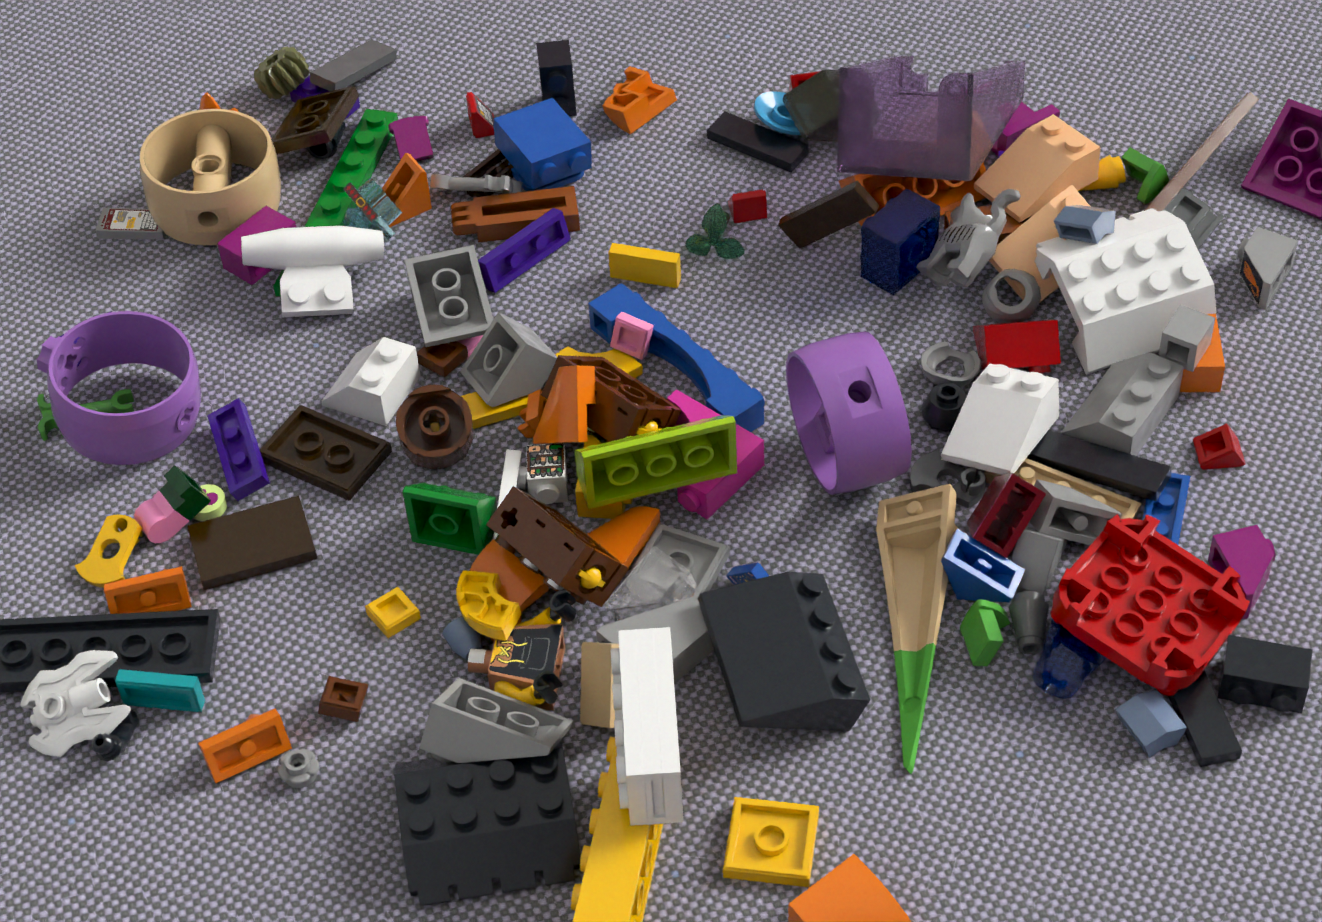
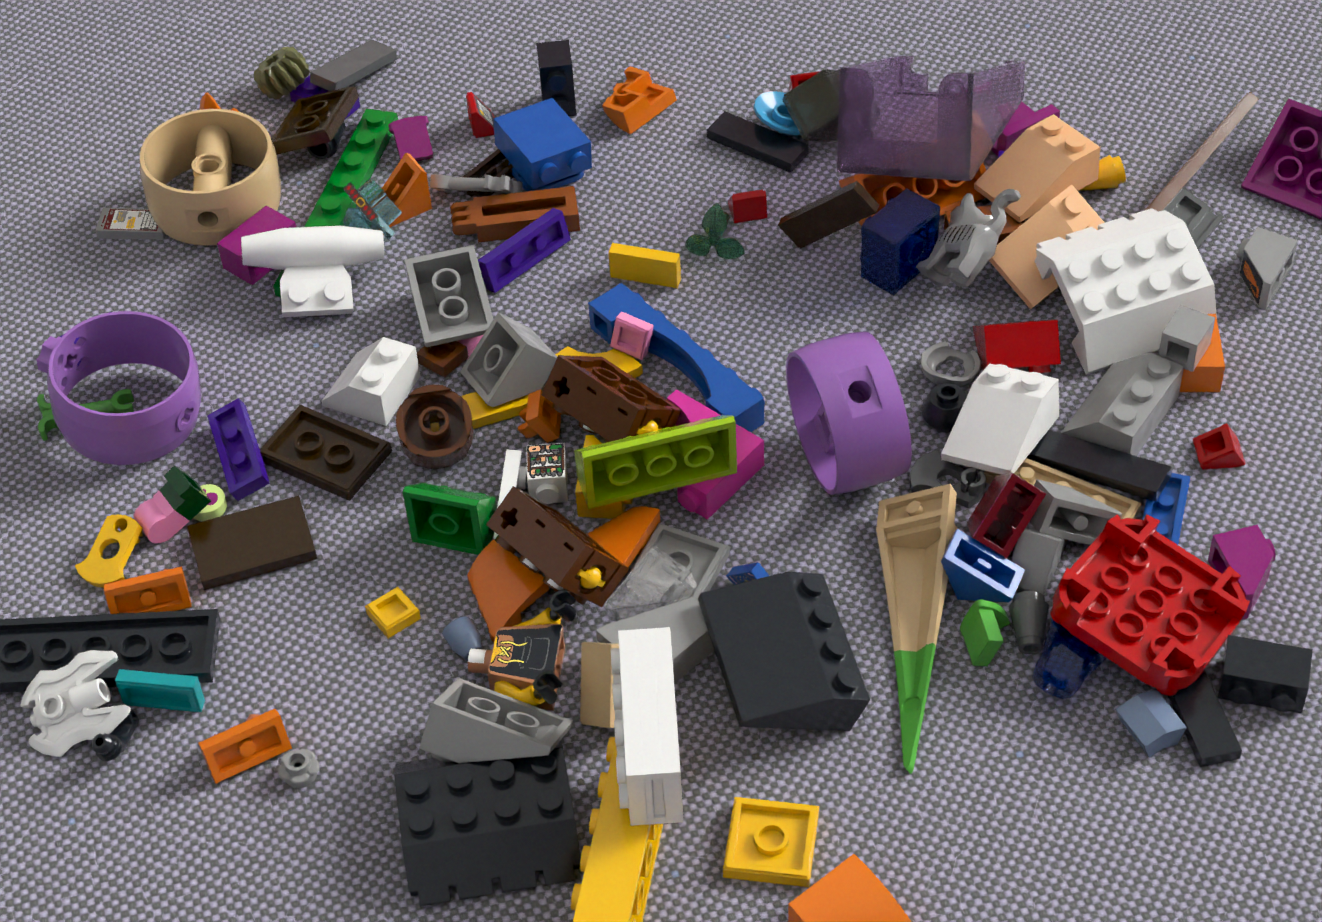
reddish brown tile [318,676,369,722] -> none
yellow tile [456,570,522,641] -> none
orange slope [533,365,596,444] -> none
light grey piece [982,269,1041,323] -> none
sand blue piece [1054,205,1116,244] -> none
bright green tile [1121,147,1169,204] -> none

